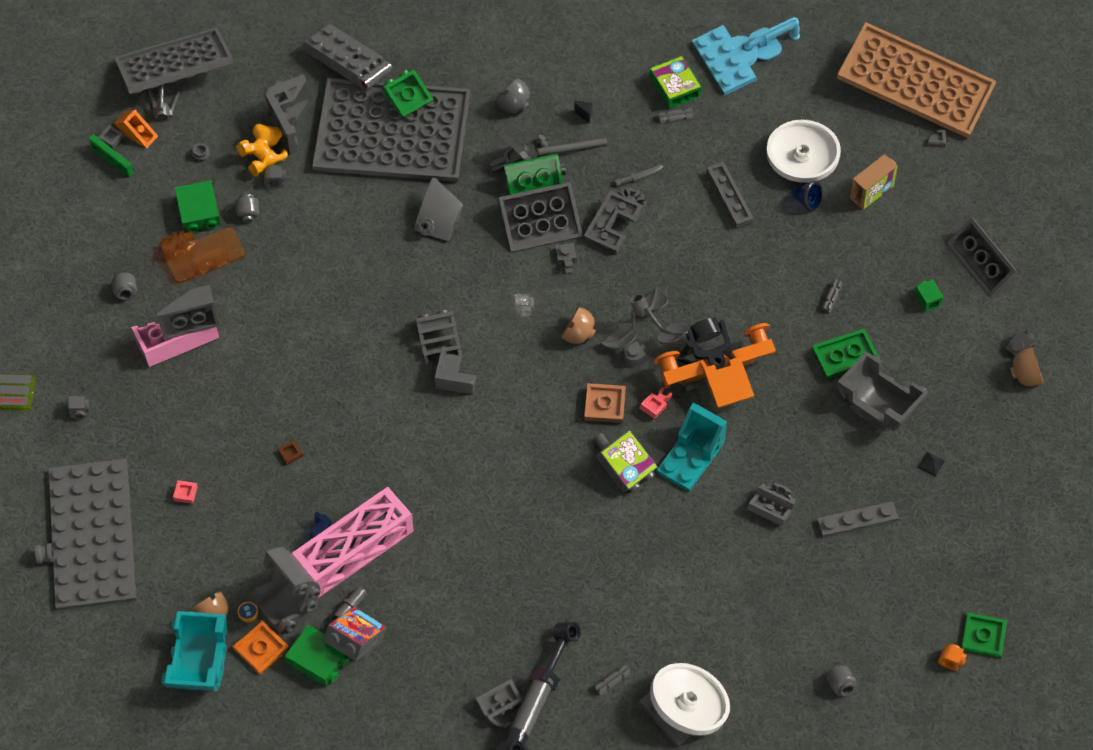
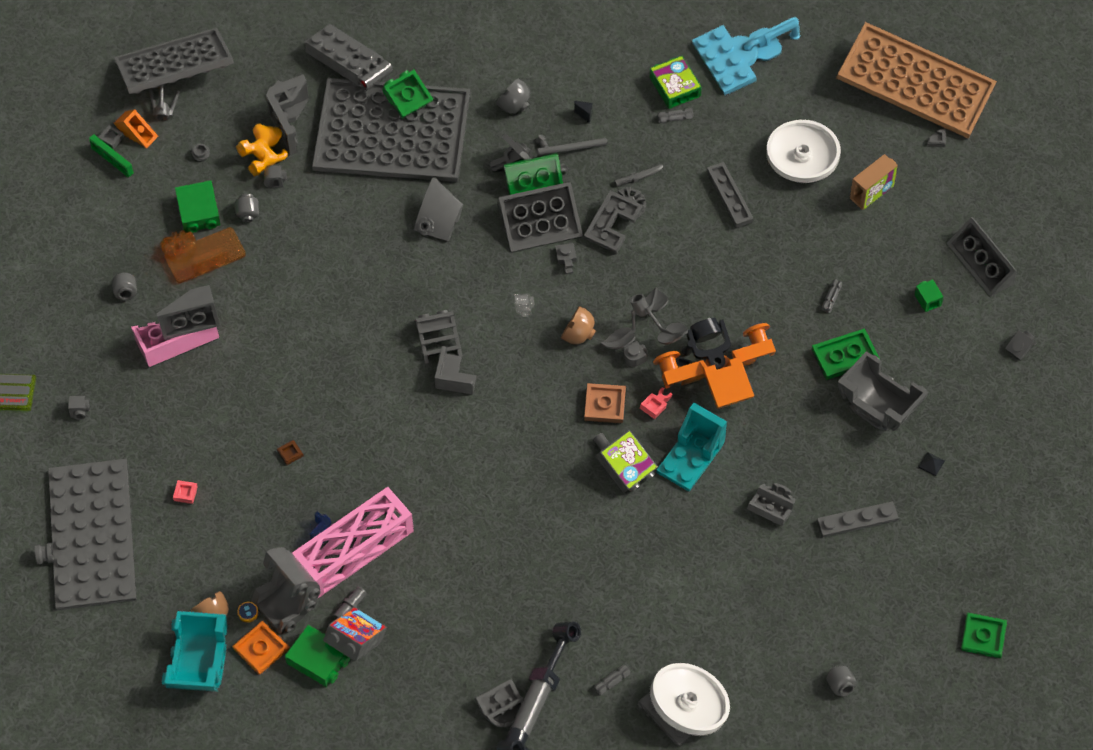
clear blue hat [791,181,823,212] -> none
orange plate [938,644,967,671] -> none
medium nougat cylinder [1010,347,1044,387] -> none

